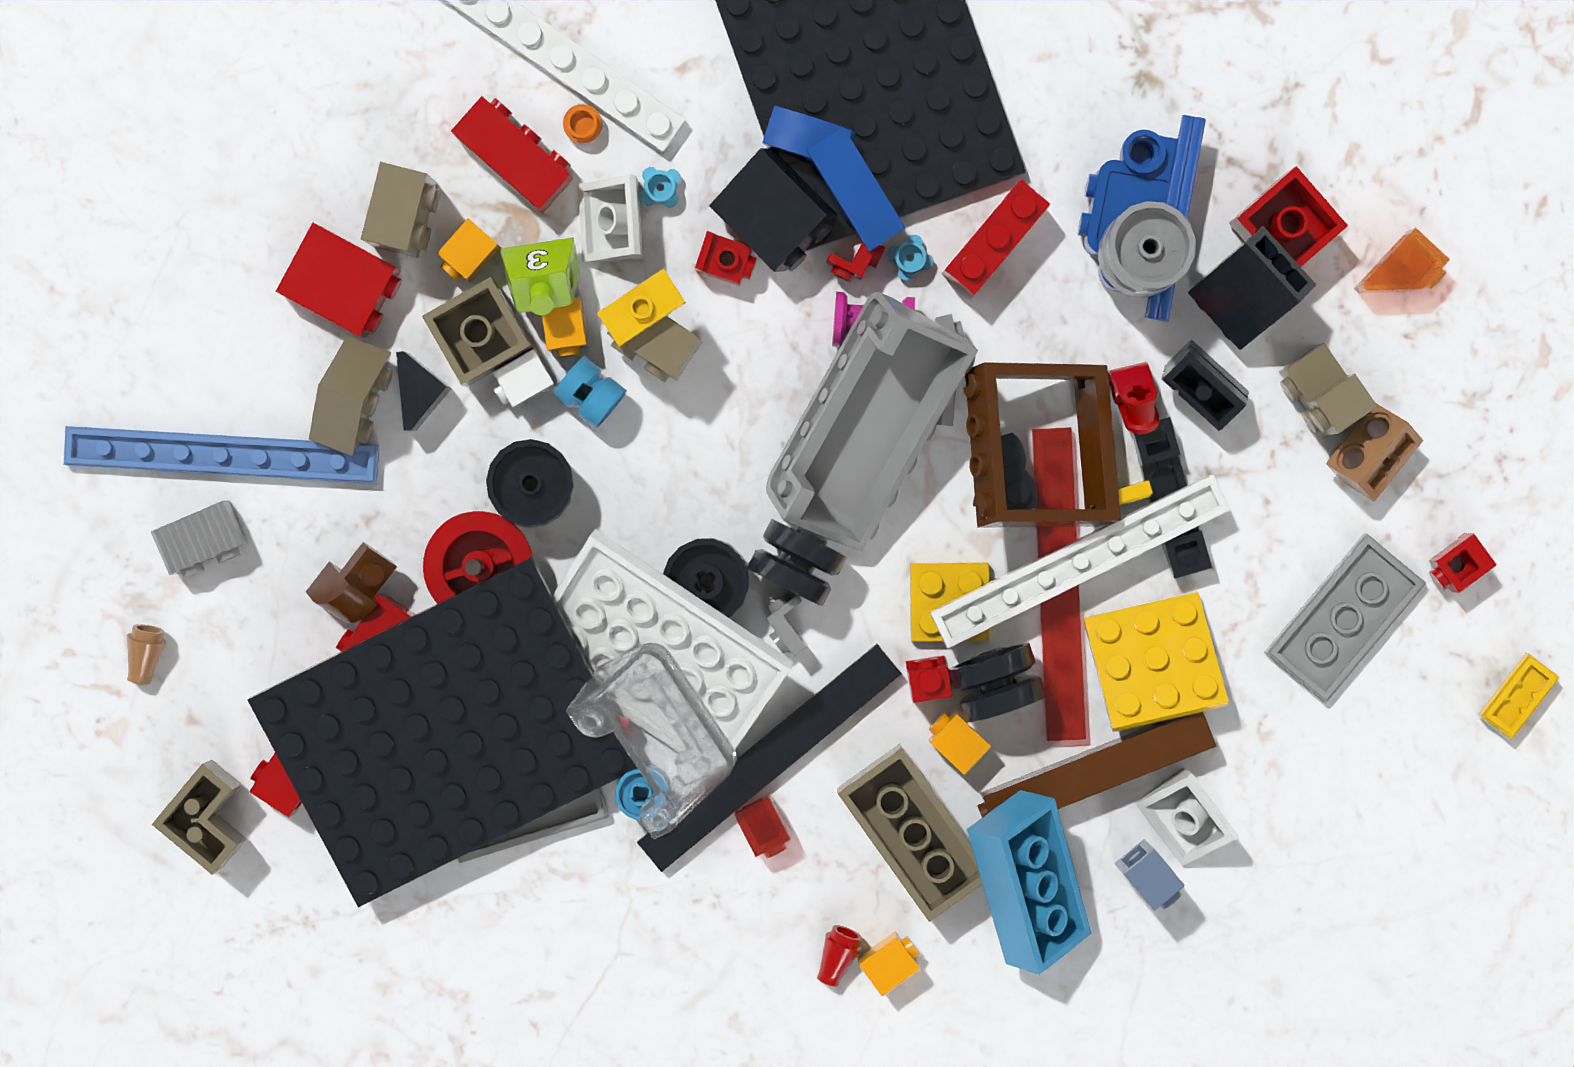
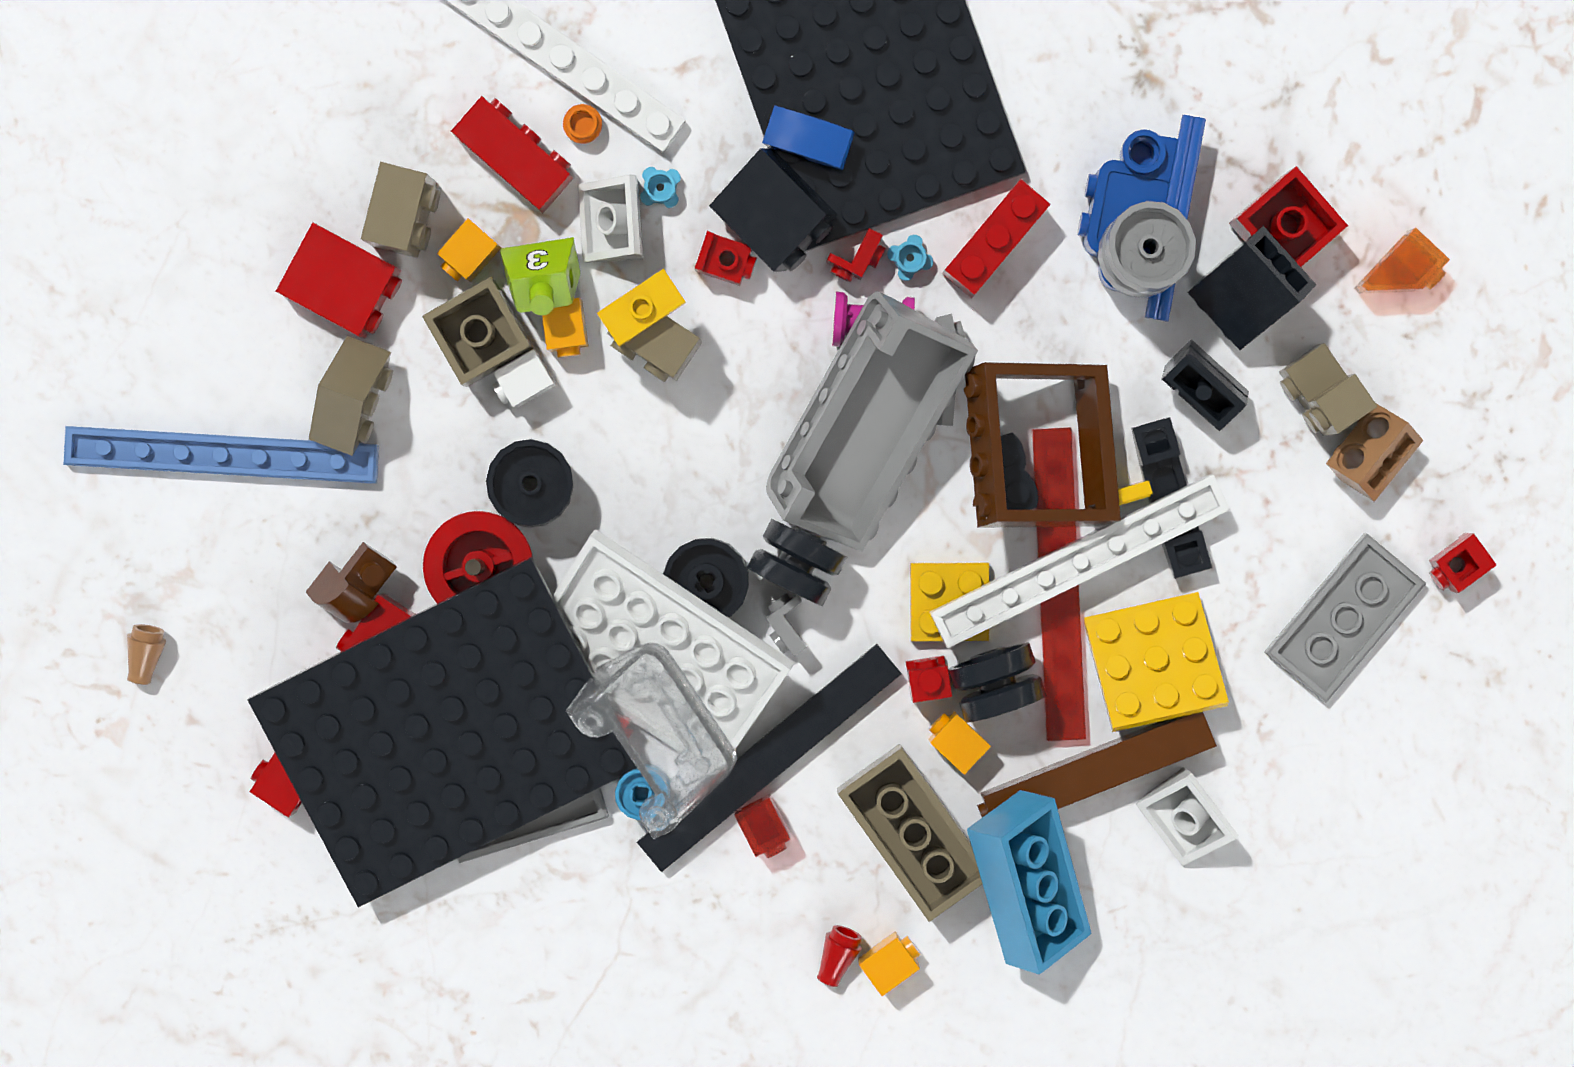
light grey brick [151,501,248,579] -> none
dark tan brick [151,760,247,875] -> none
black slope [396,351,452,431] -> none
dark azure wheel [553,356,627,429] -> none
blue piece [806,127,905,252] -> none
red piece [1108,362,1160,434] -> none
sand blue brick [1114,839,1185,911] -> none
yellow plate [1478,653,1560,739] -> none

